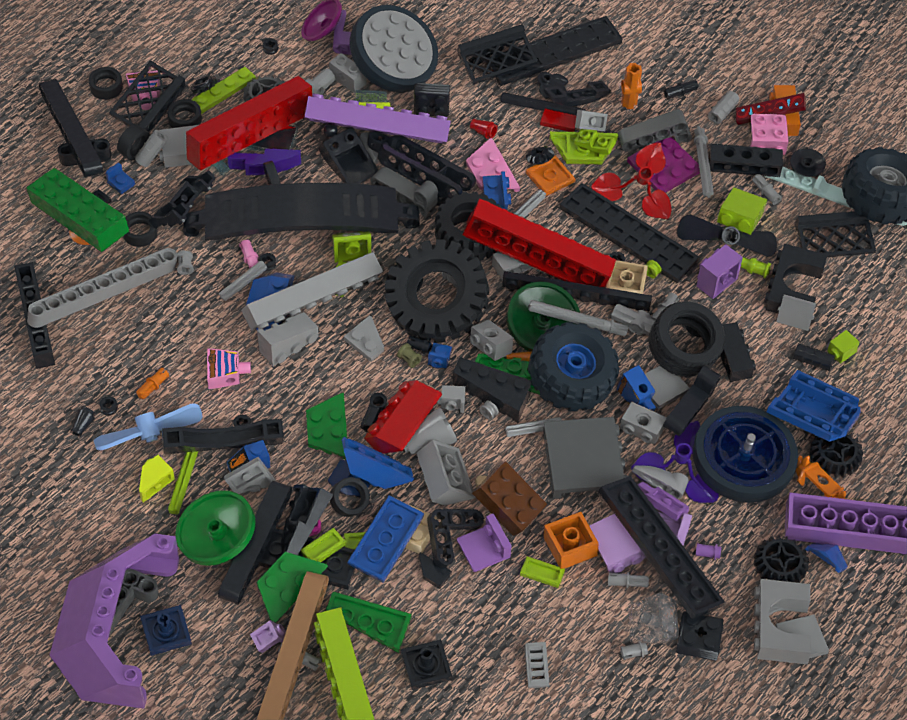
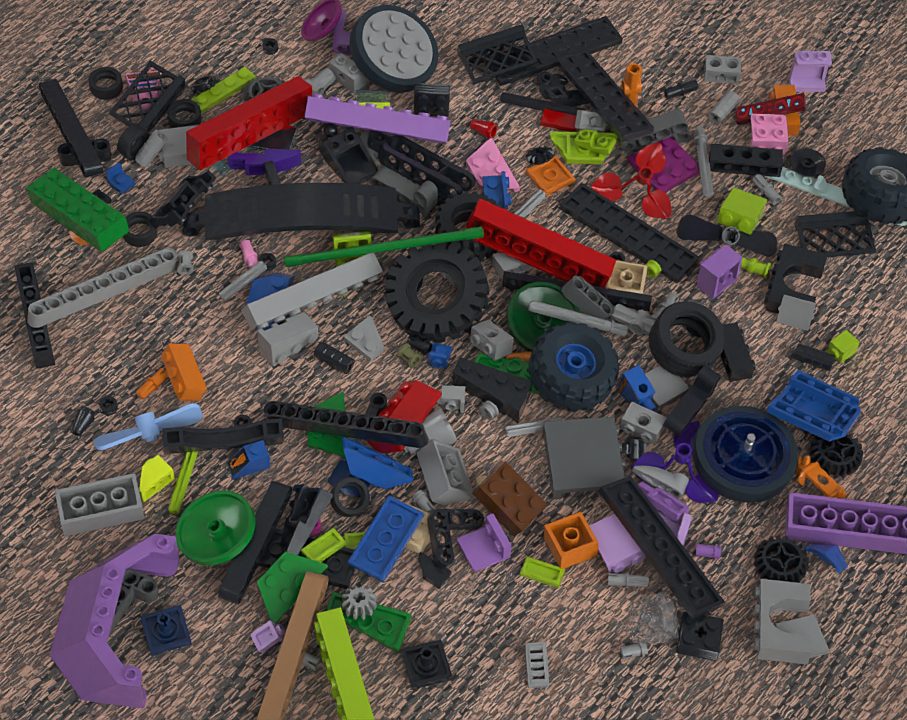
bright pink torso [207,349,251,389] -> none
light grey wing [224,457,276,494] -> none
none -> light grey brick [55,473,145,537]
none -> orange brick [161,344,207,401]
none -> black beam [263,401,429,448]
none -> green piece [284,226,484,267]
none -> black axle [314,341,355,374]
none -> light grey gear [342,584,377,620]
none -> light grey pin [412,490,436,513]
none -> black plate [556,50,654,142]
none -> dark grey beam [562,276,614,320]
none -> black gear [622,437,647,459]
none -> light grey brick [704,55,741,84]
none -> lavender panel [789,51,832,92]

